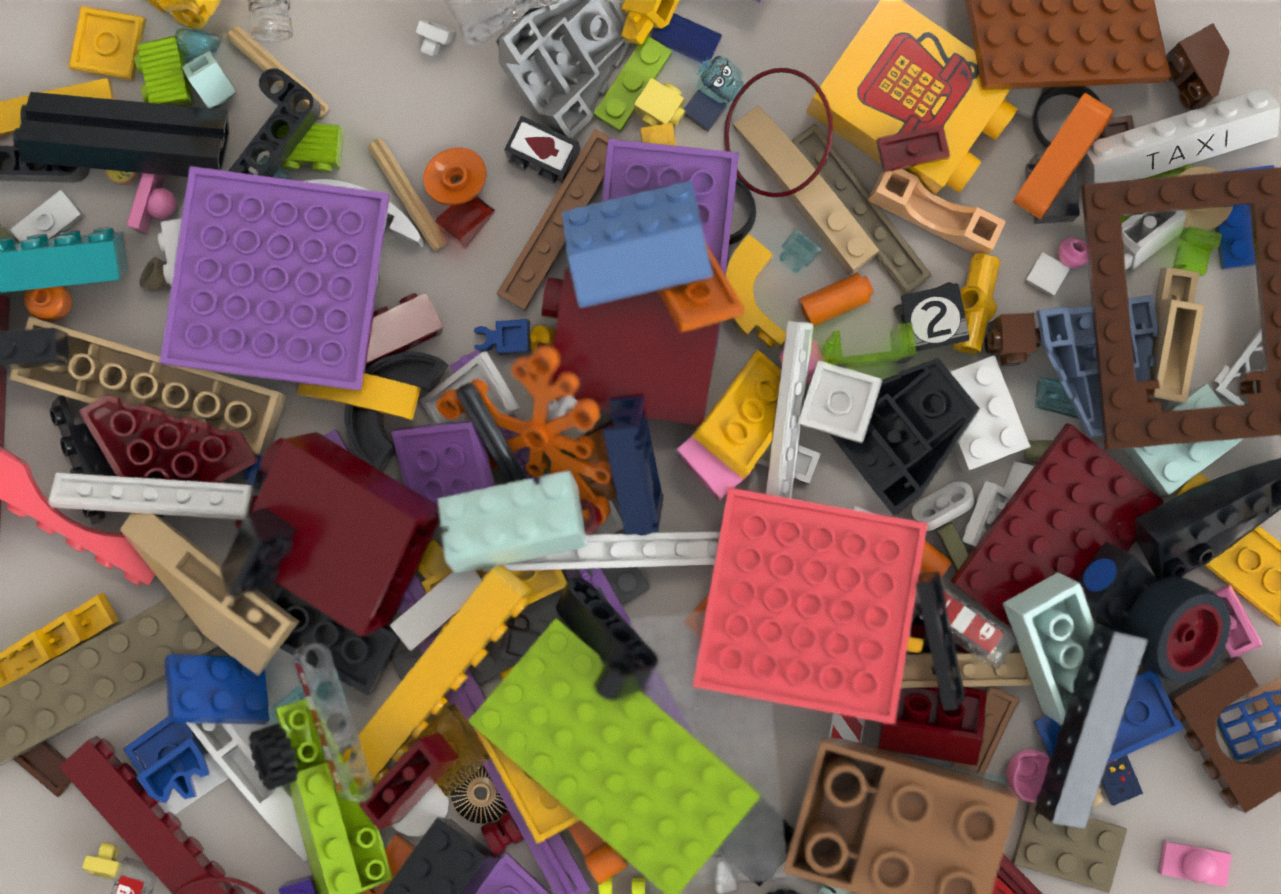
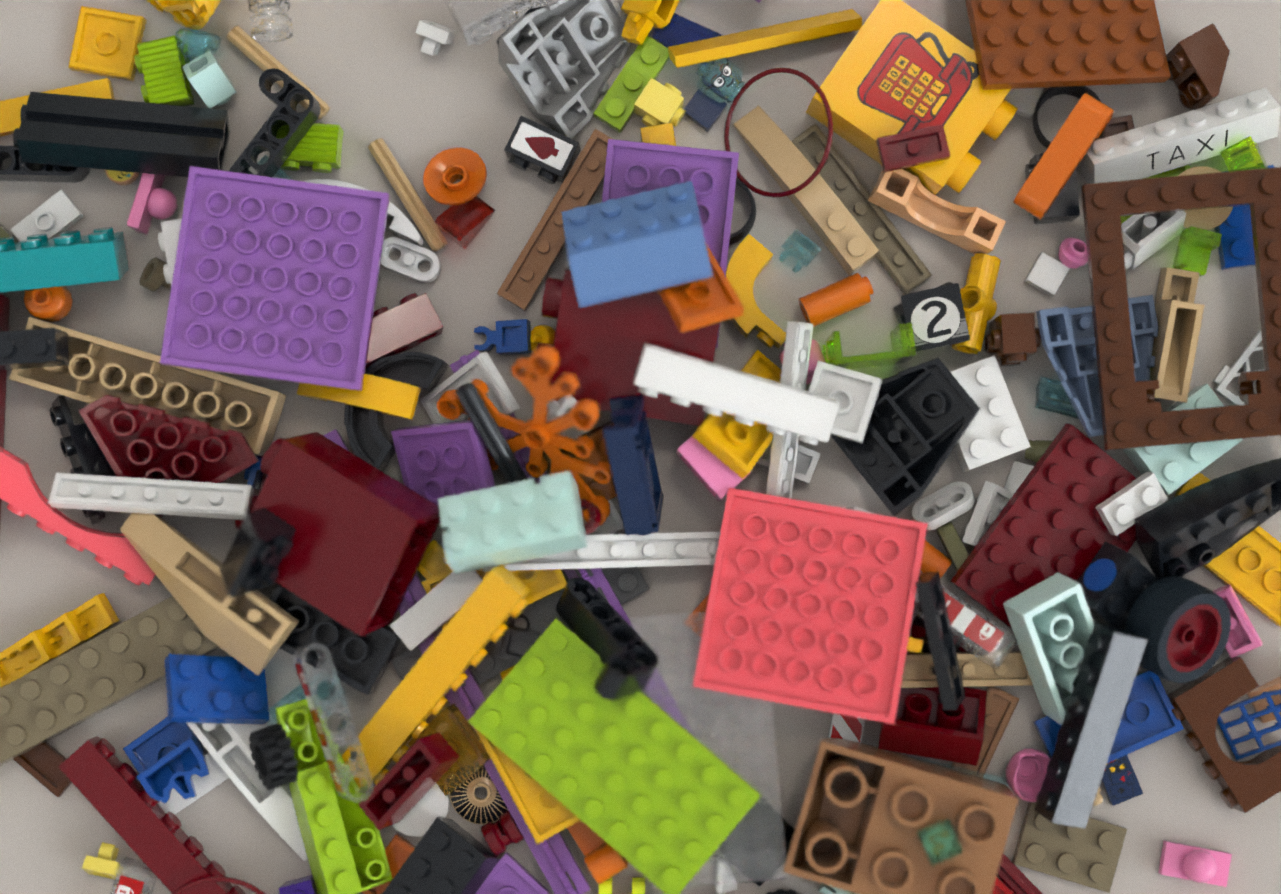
none -> white plate [380,237,441,283]
none -> white brick [633,342,840,445]
none -> yellow tile [668,9,863,68]
none -> clear green tile [917,818,963,865]
none -> white plate [1095,471,1169,536]
none -> clear neon green panel [1220,136,1269,172]

